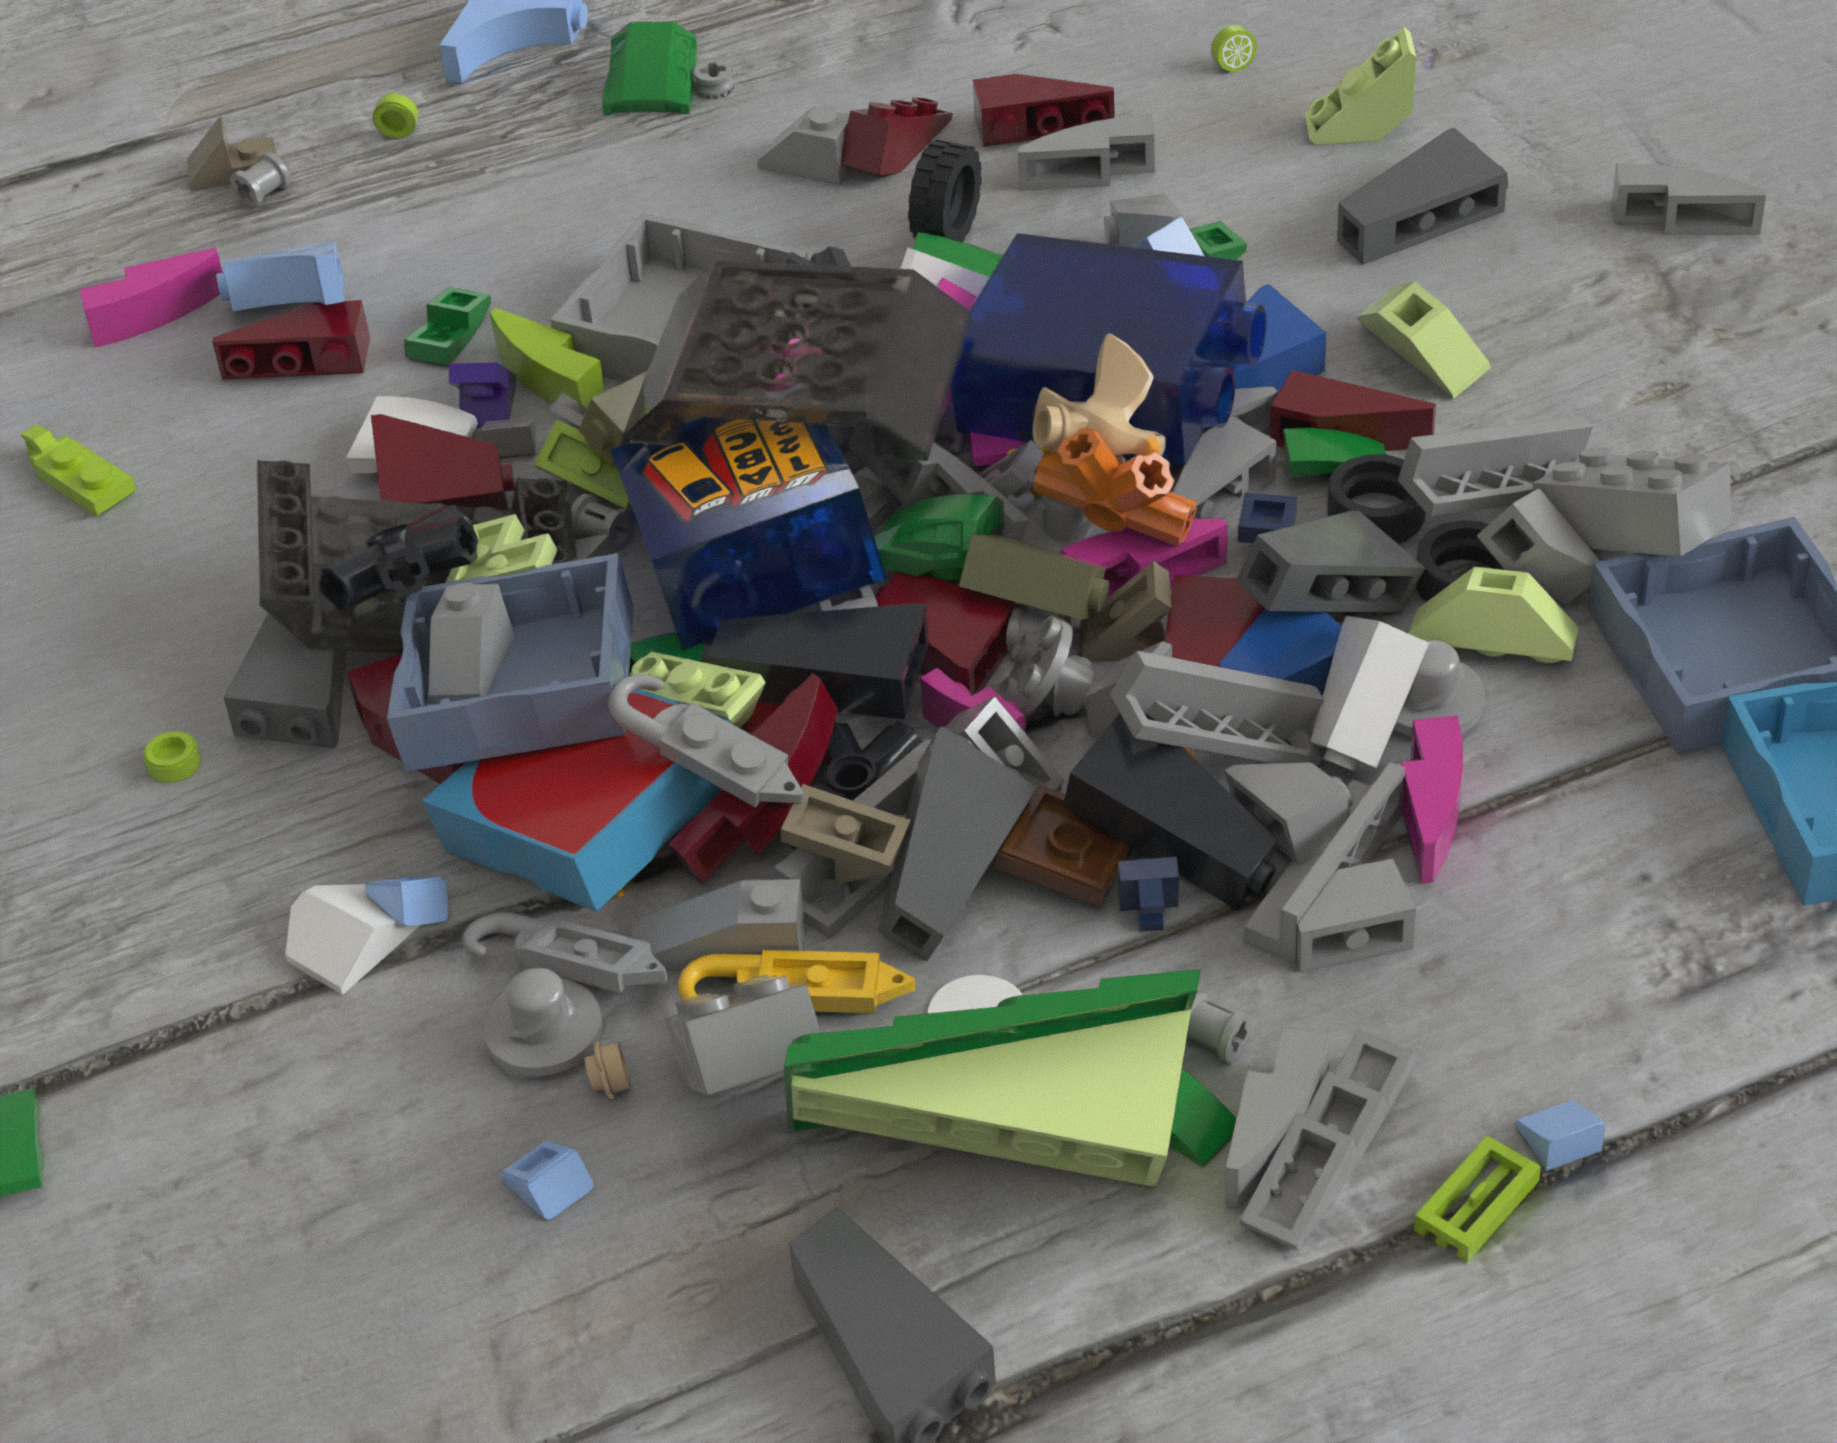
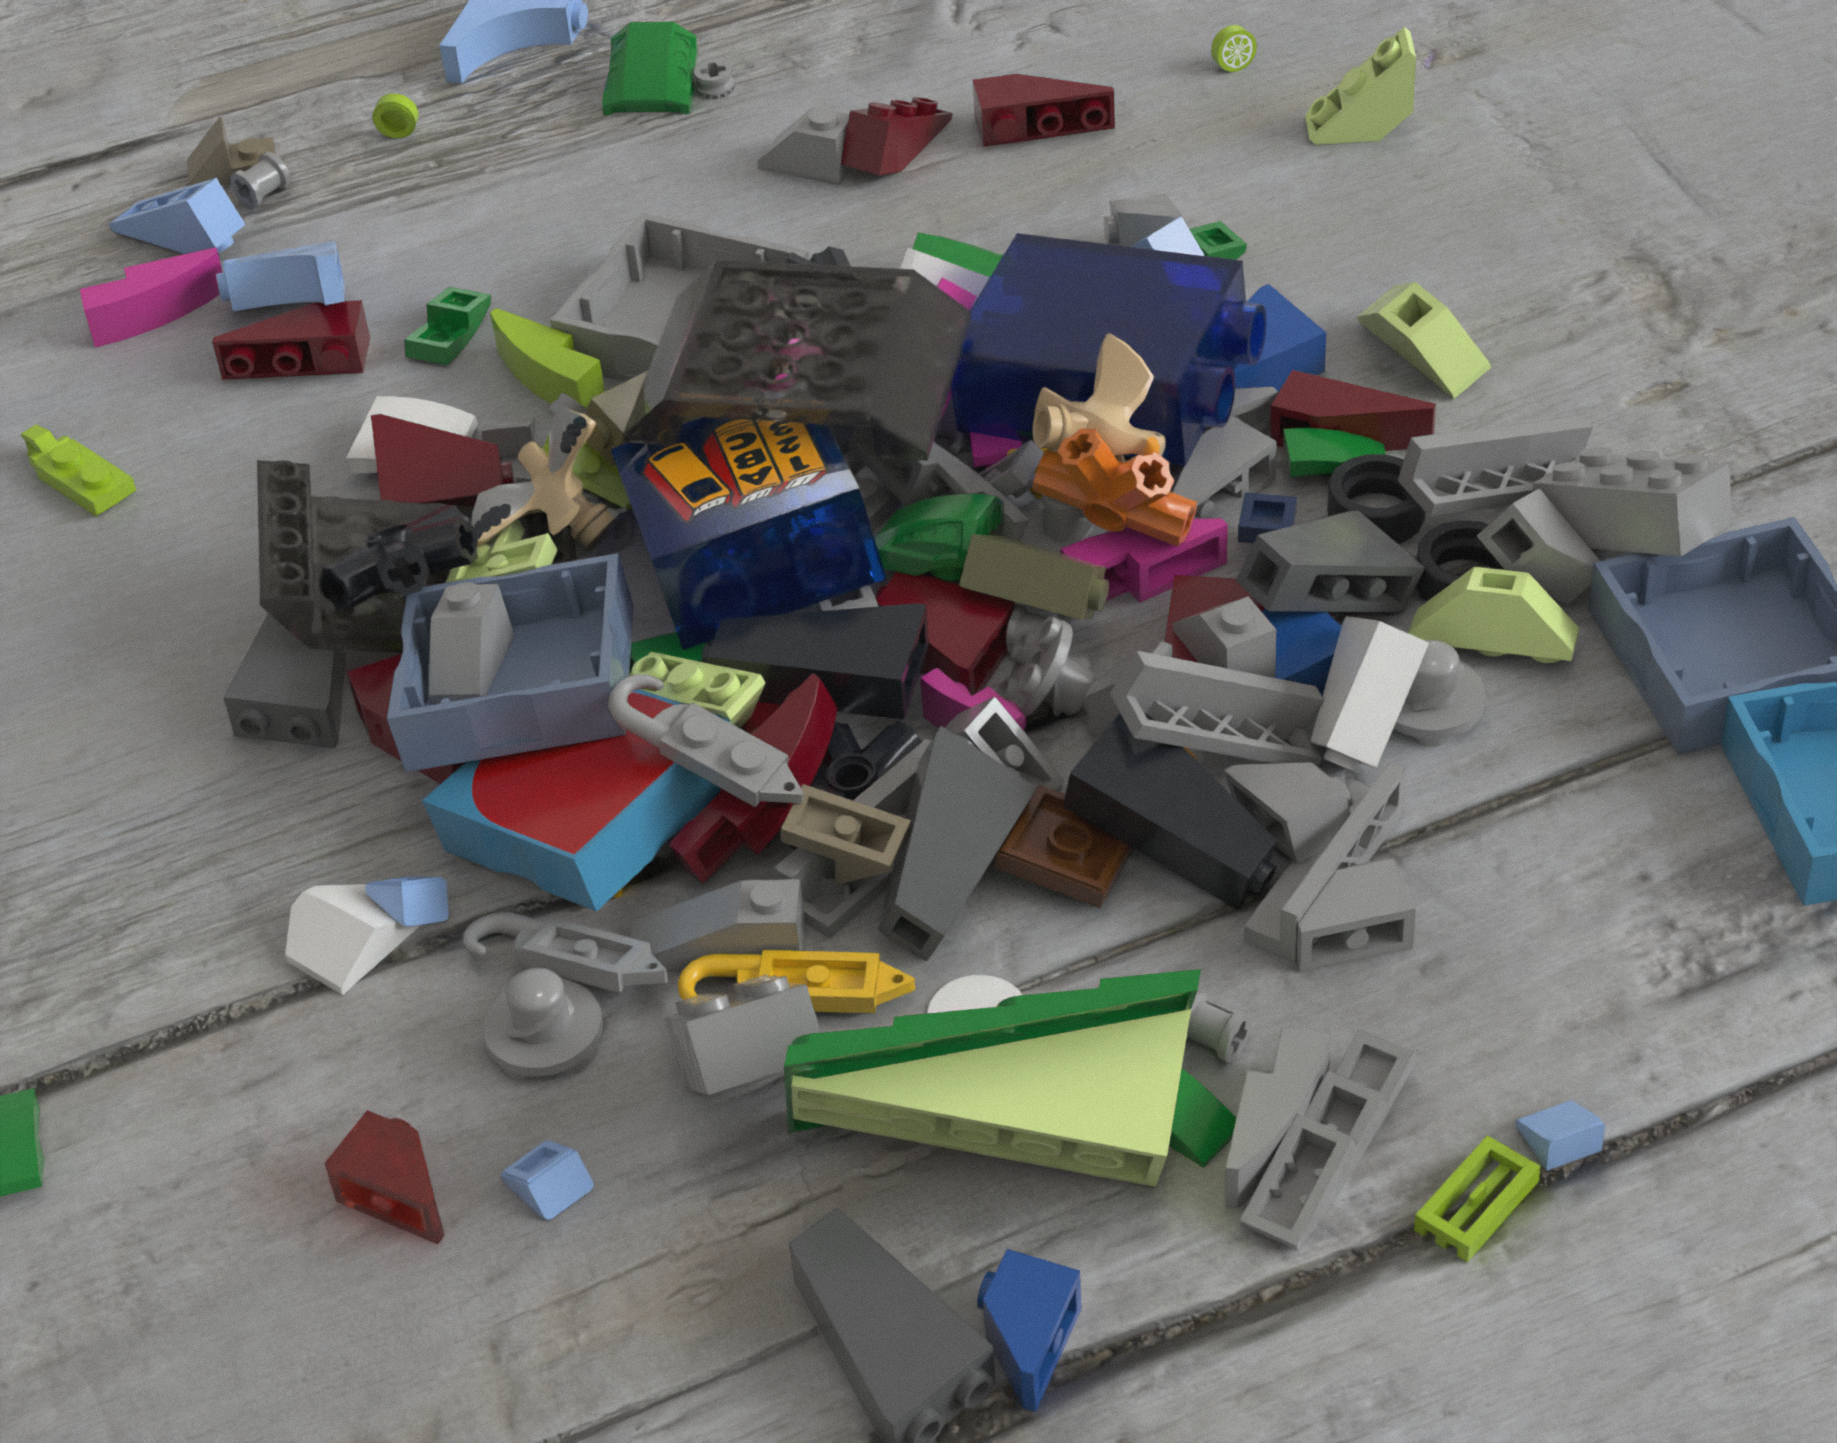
lime tile [143,731,201,783] -> none
dark purple slope [449,362,516,428] -> none
tan plate [584,1041,631,1100] -> none
black tyre [908,140,982,242] -> none
light grey slope [1017,114,1155,191] -> none
dark tan slope [1080,561,1171,662] -> none
dark blue tile [1118,857,1179,932] -> none
dark grey slope [1337,128,1508,265] -> none
dark pink slope [1401,715,1463,884] -> none
light grey slope [1612,163,1766,235] -> none
none -> light blue slope [108,178,245,254]
none -> clear red slope [324,1110,445,1244]
none -> tan animal [471,411,616,548]
none -> blue slope [977,1249,1082,1412]
none -> light grey slope [1173,597,1276,678]

